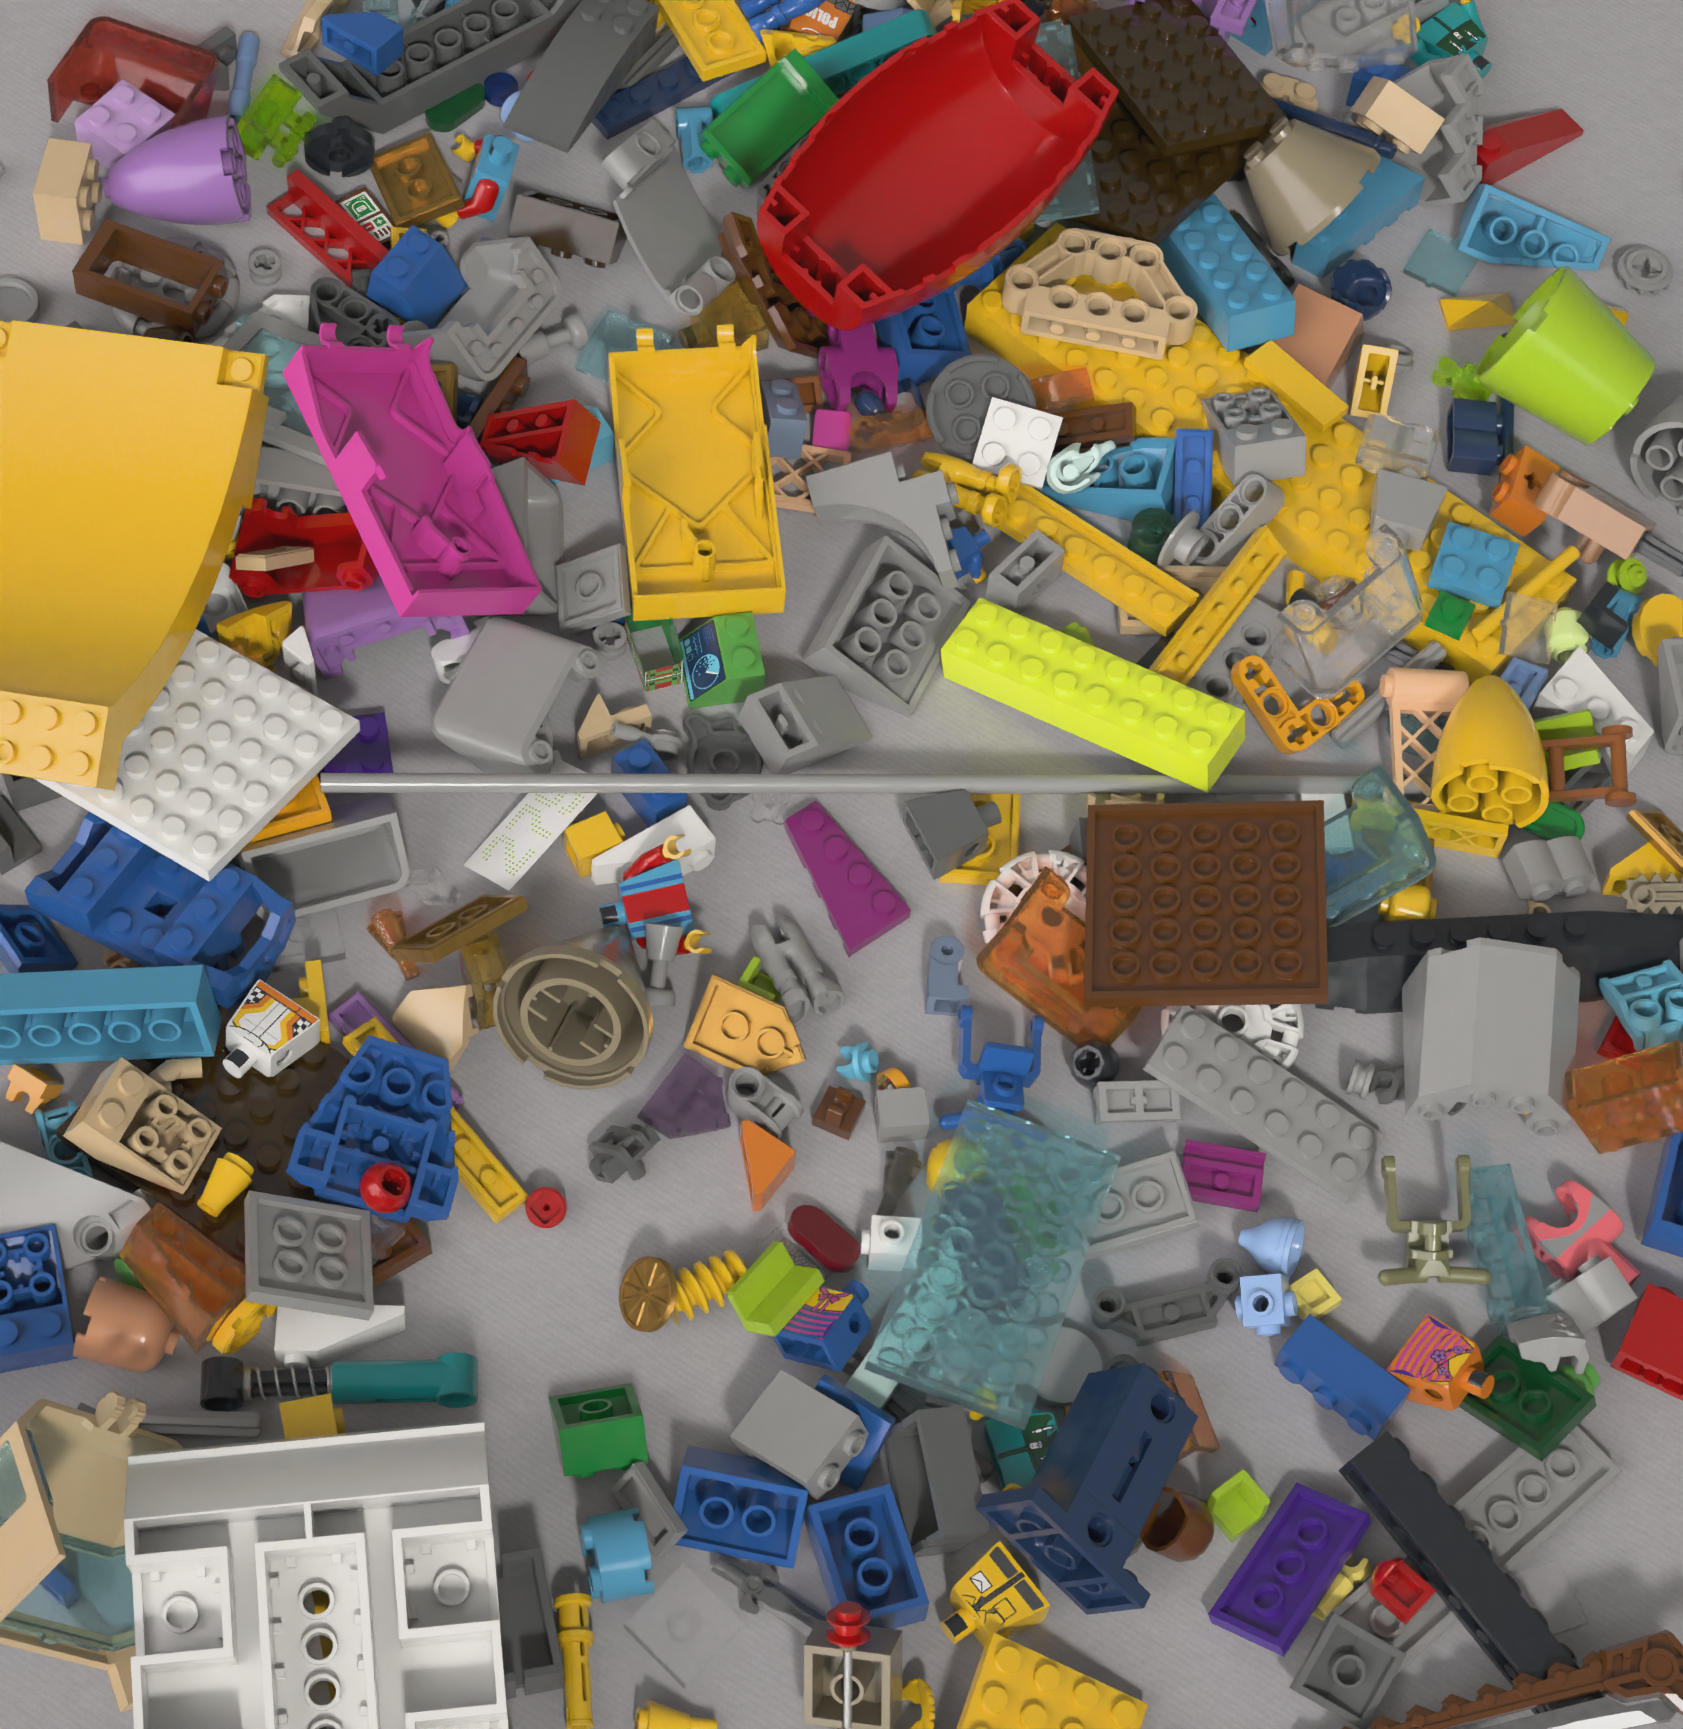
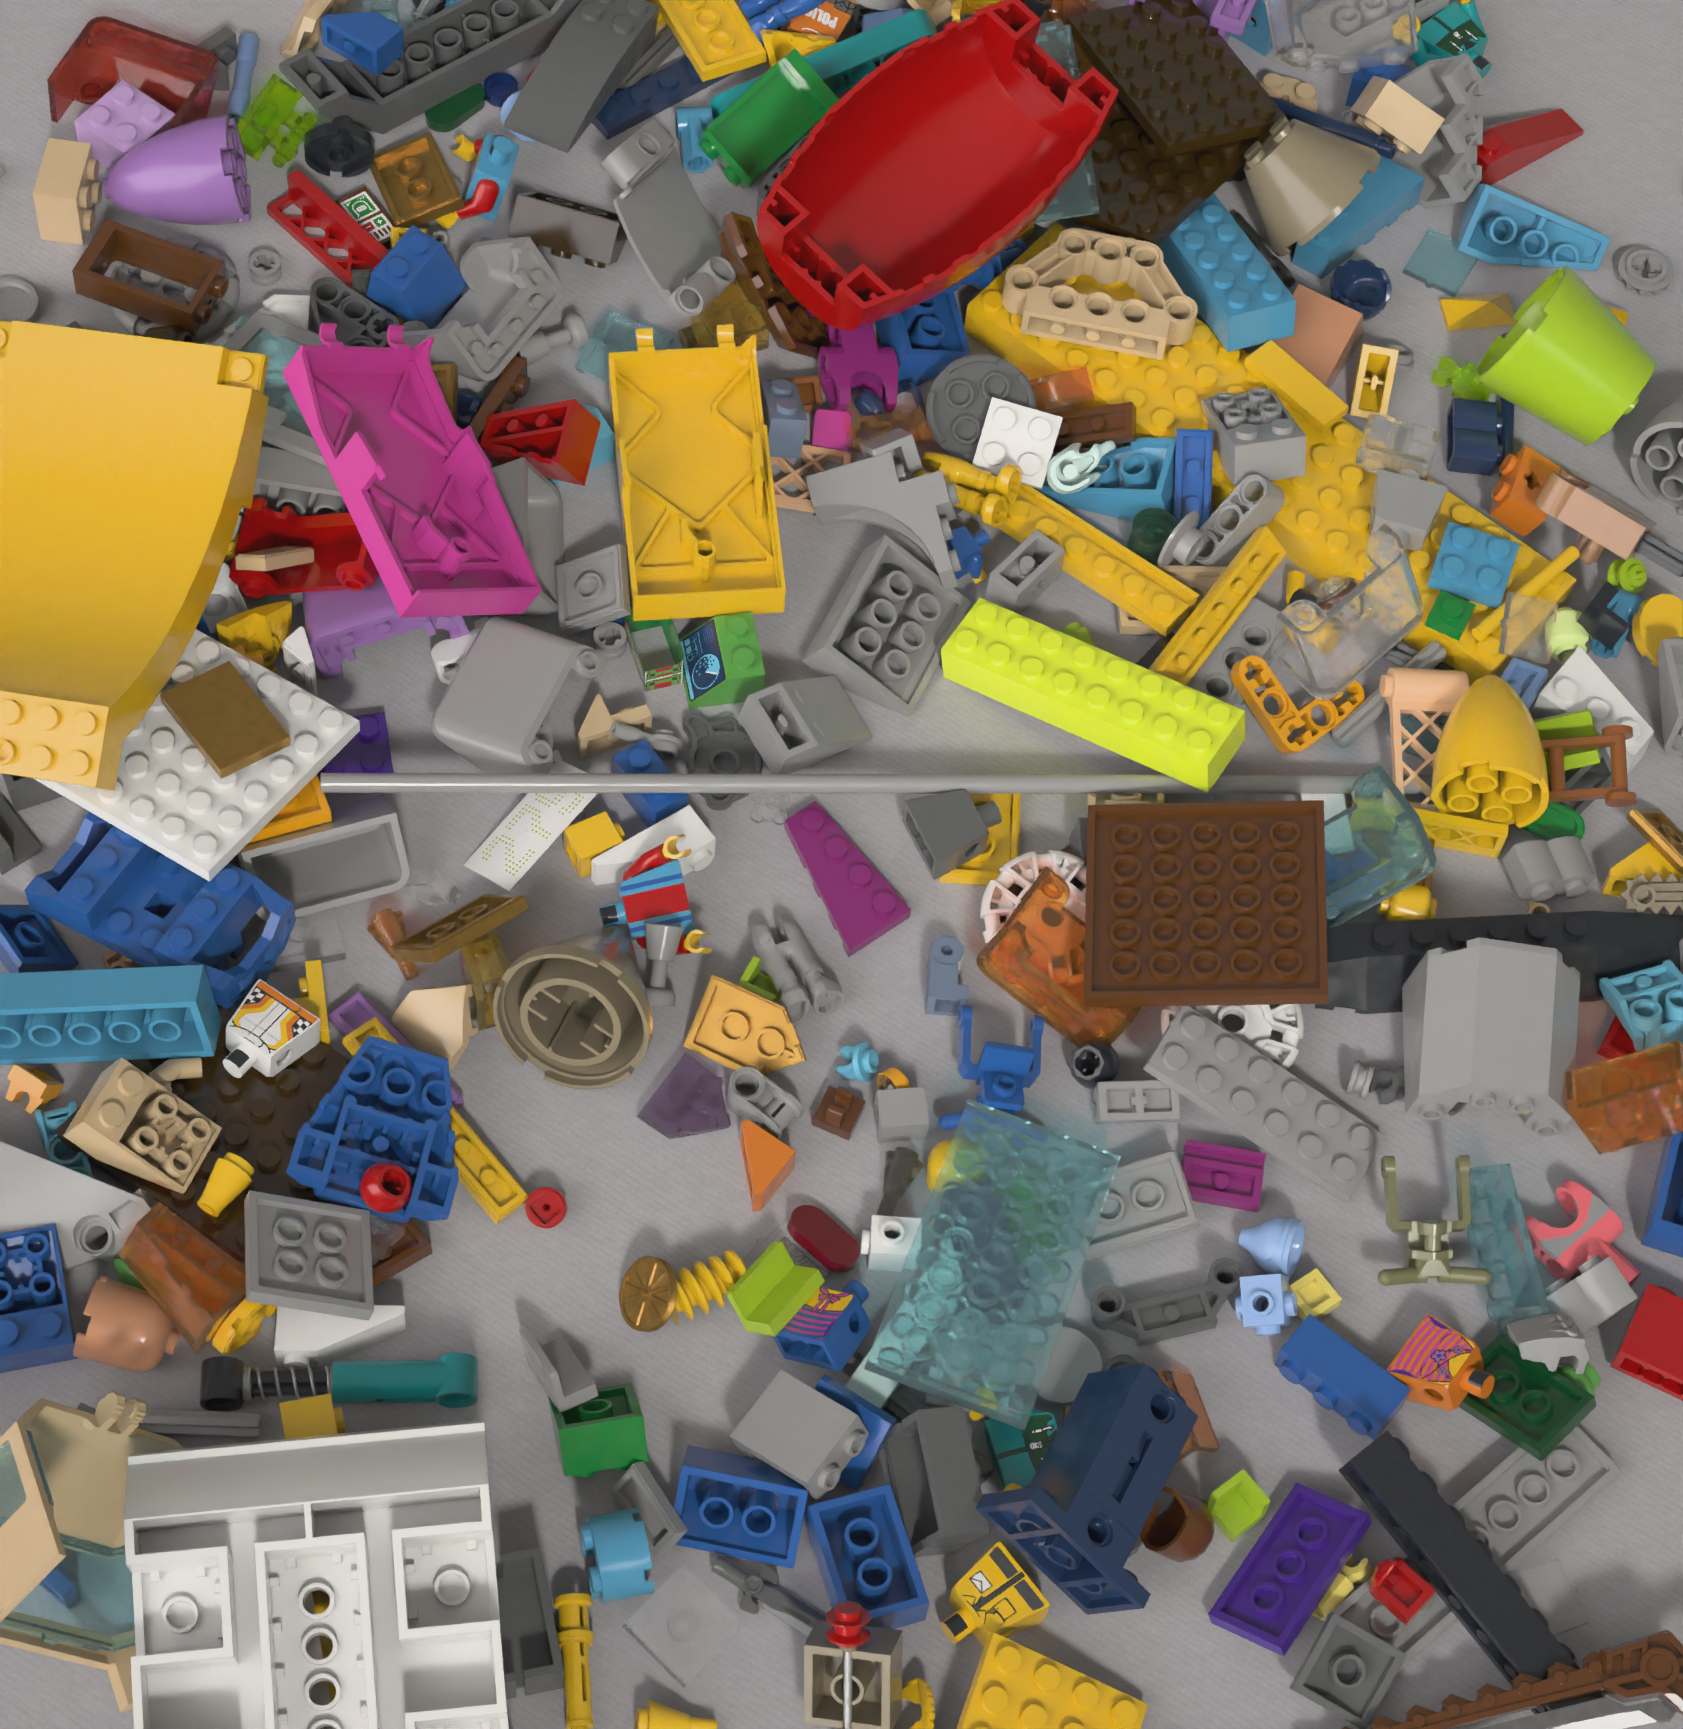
dark grey piece [589,1124,661,1184] -> none
none -> pearl gold tile [160,661,291,779]
none -> light grey panel [519,1326,598,1413]
none -> light grey panel [860,427,923,473]

